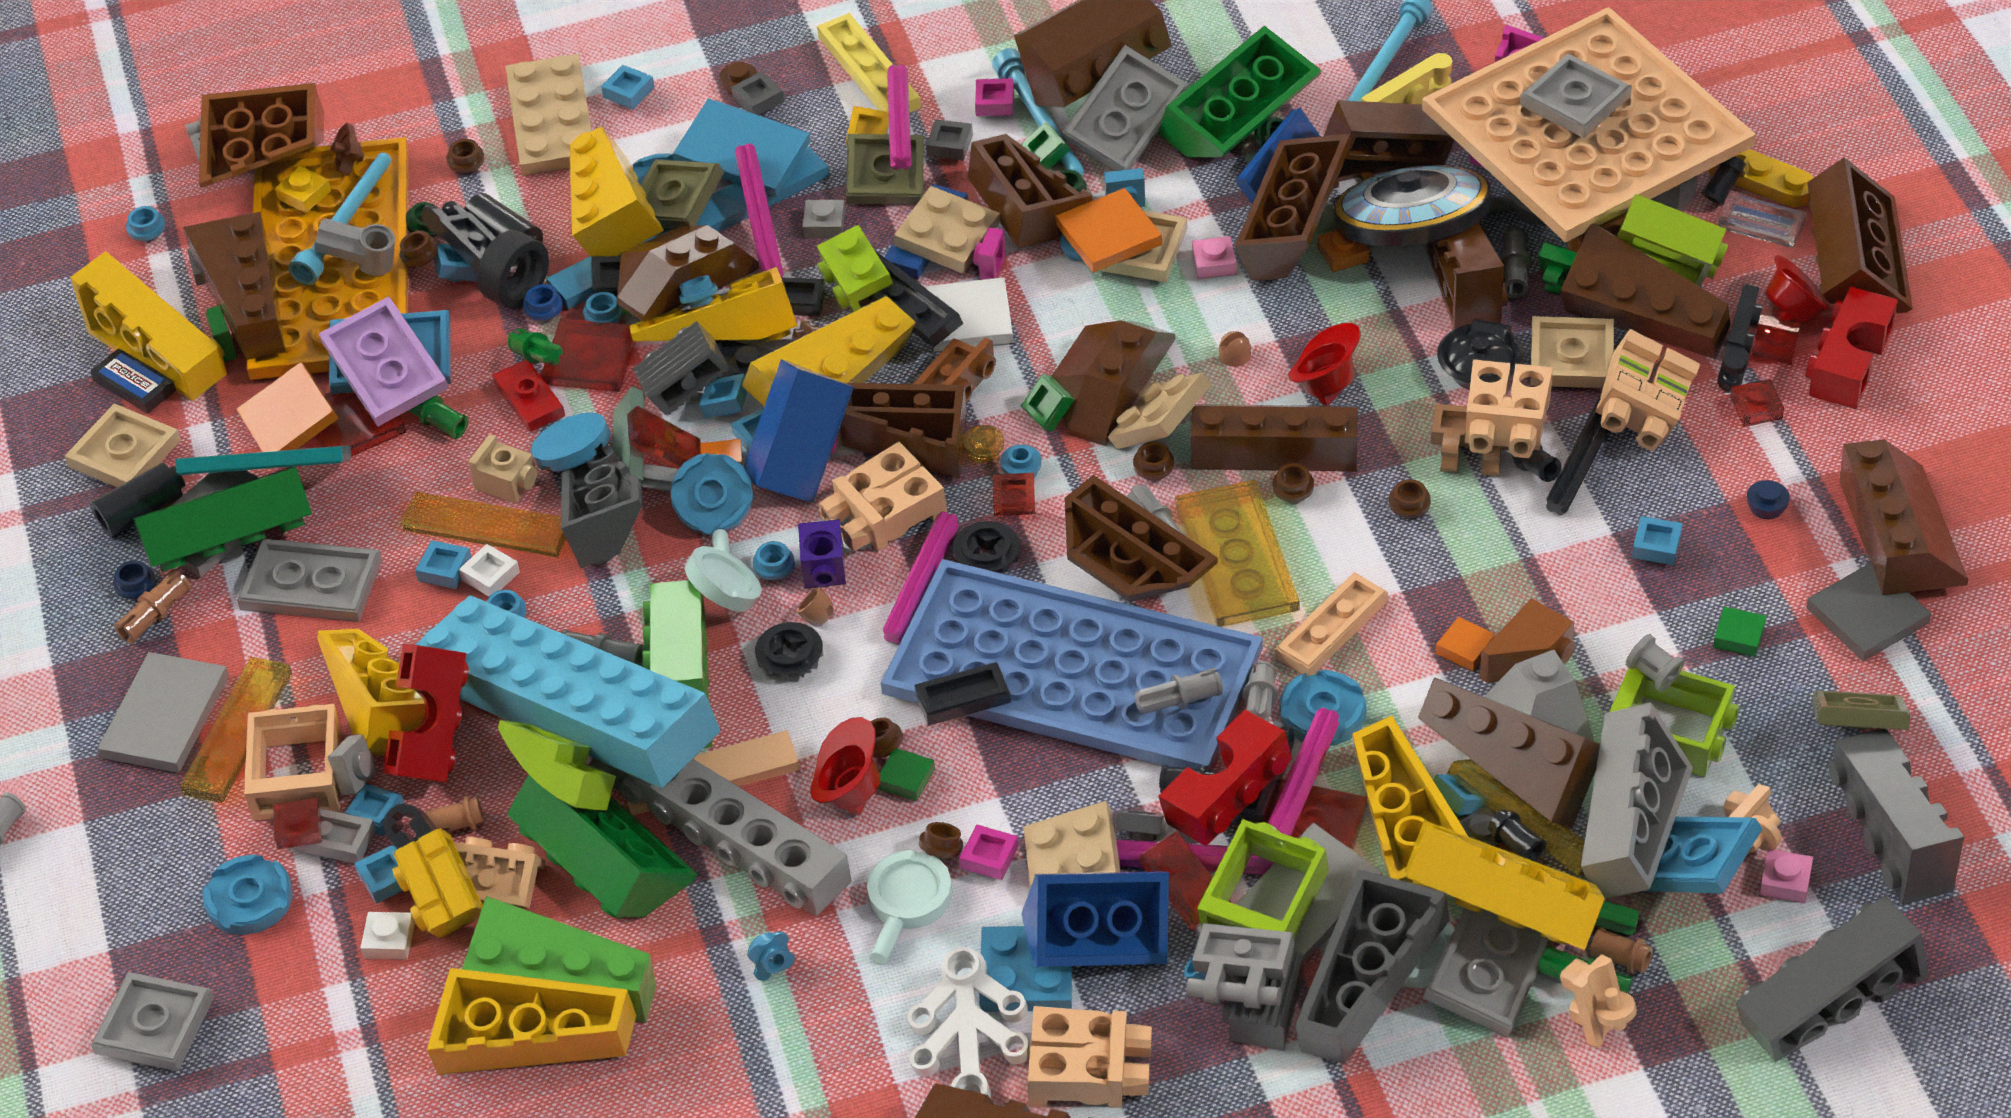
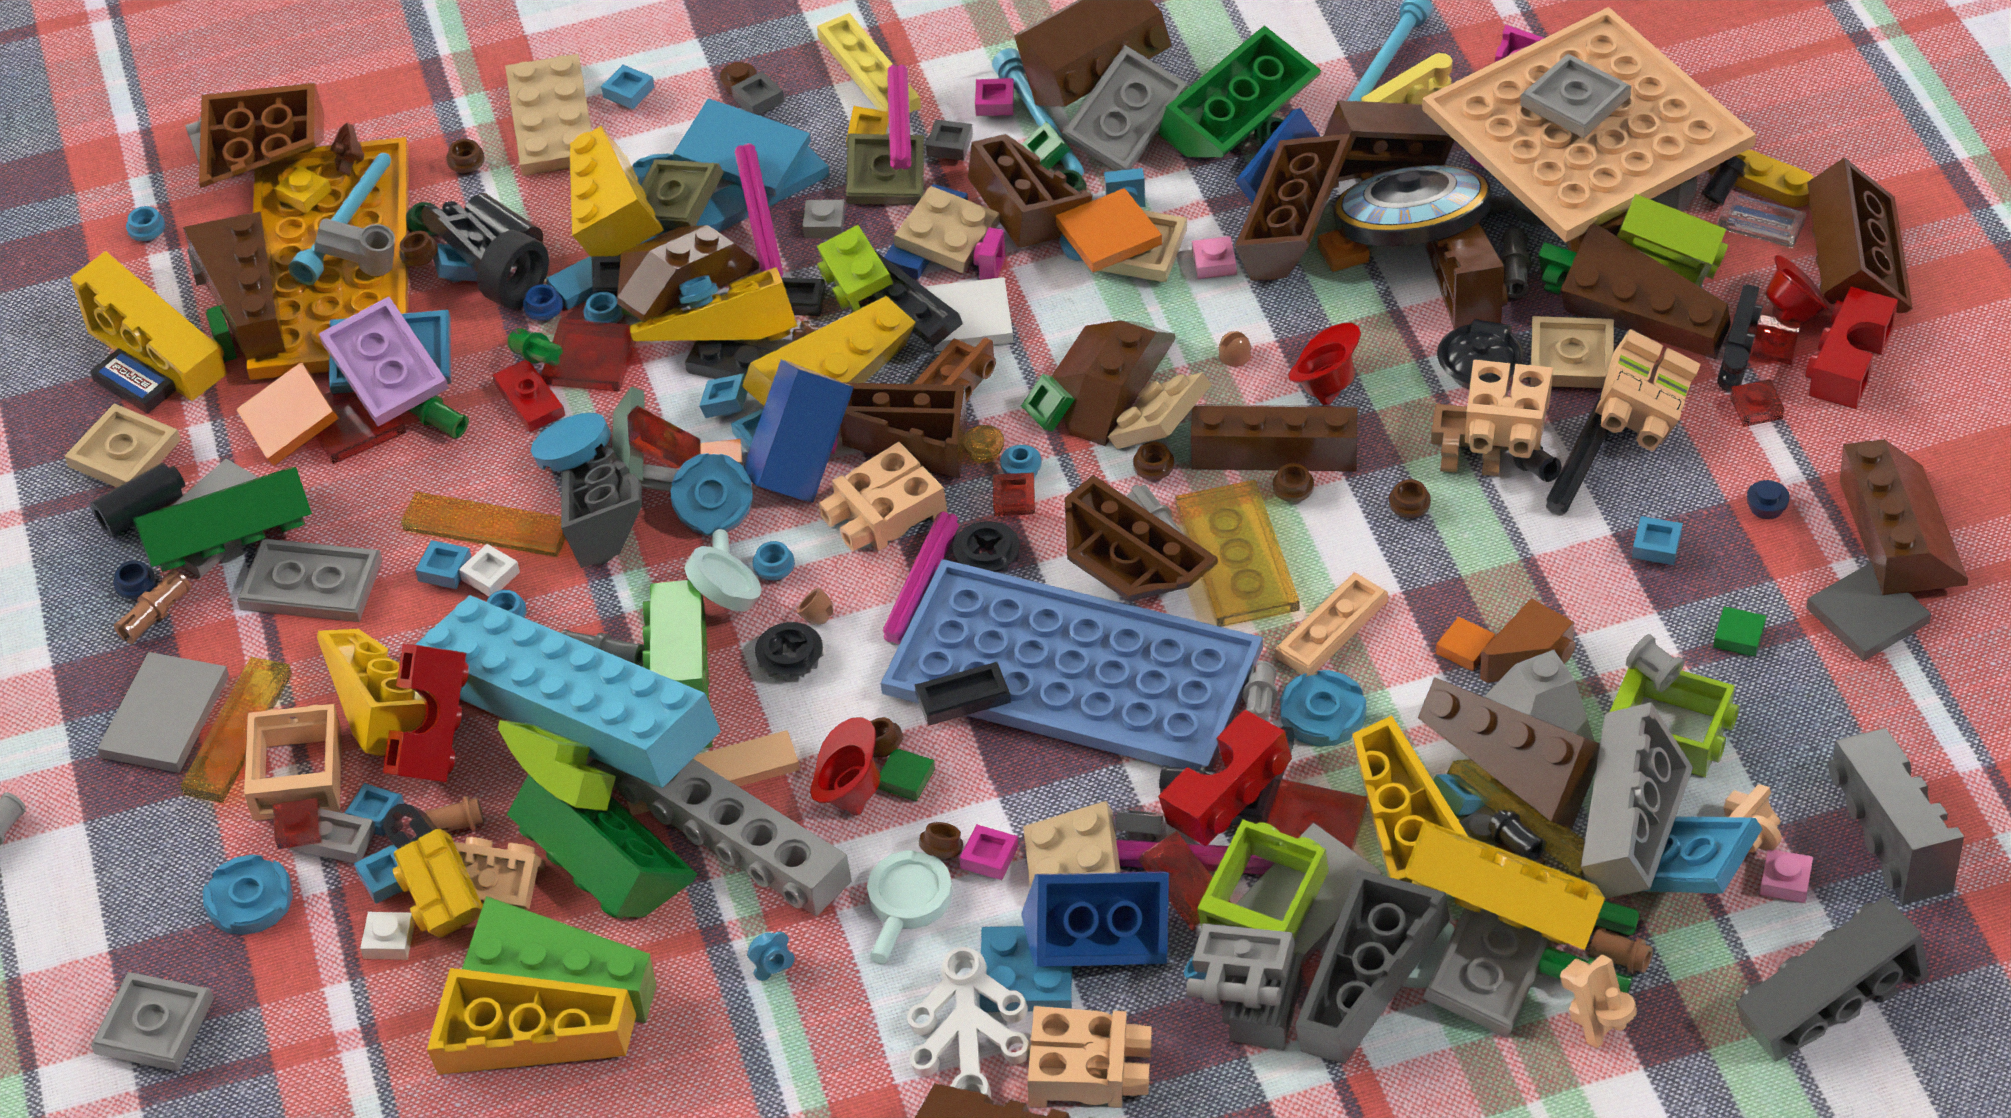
teal tile [175,445,351,475] -> none
light grey plate [328,735,377,795] -> none
tan brick [468,434,537,503] -> none
dark grey brick [632,321,729,415] -> none
dark purple brick [798,519,846,589] -> none
light grey axle [1135,668,1223,714] -> none
dark pink axle [1267,708,1339,836] -> none
olive plate [1812,690,1910,730] -> none

